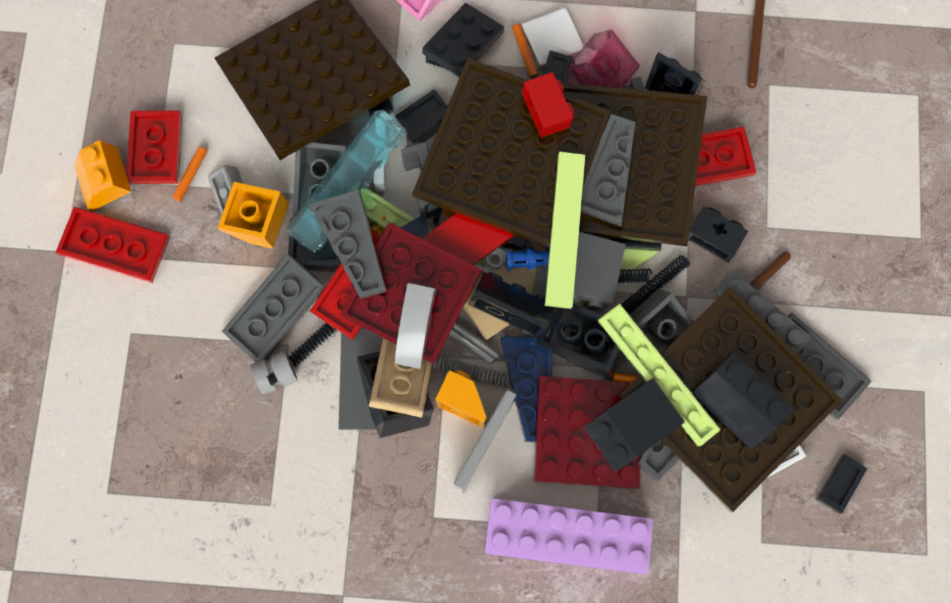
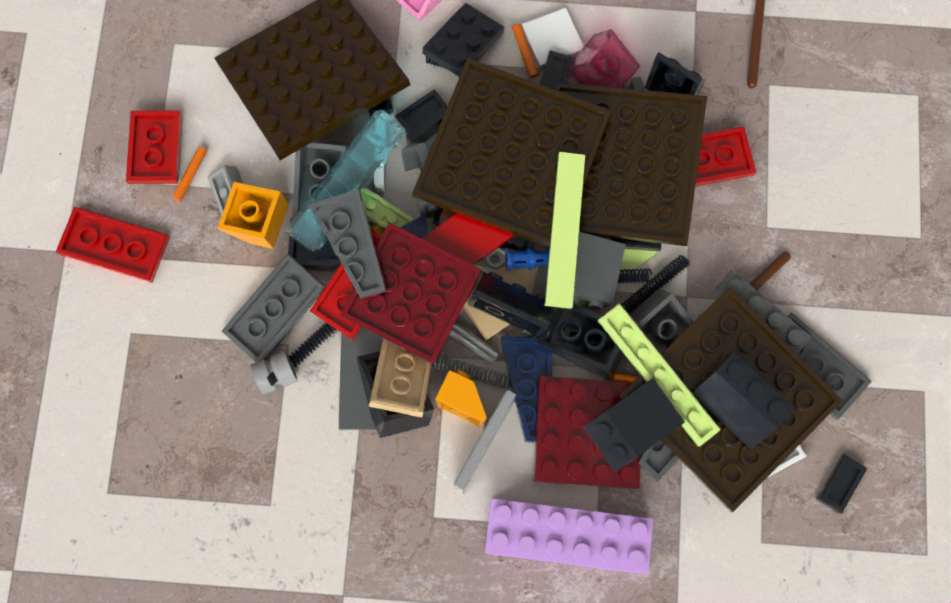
light orange slope [75,140,132,212] -> none
slope [394,283,436,369] -> none
red brick [521,72,574,138] -> none
dark grey wing [581,114,636,227] -> none
black brick [688,206,748,263] -> none

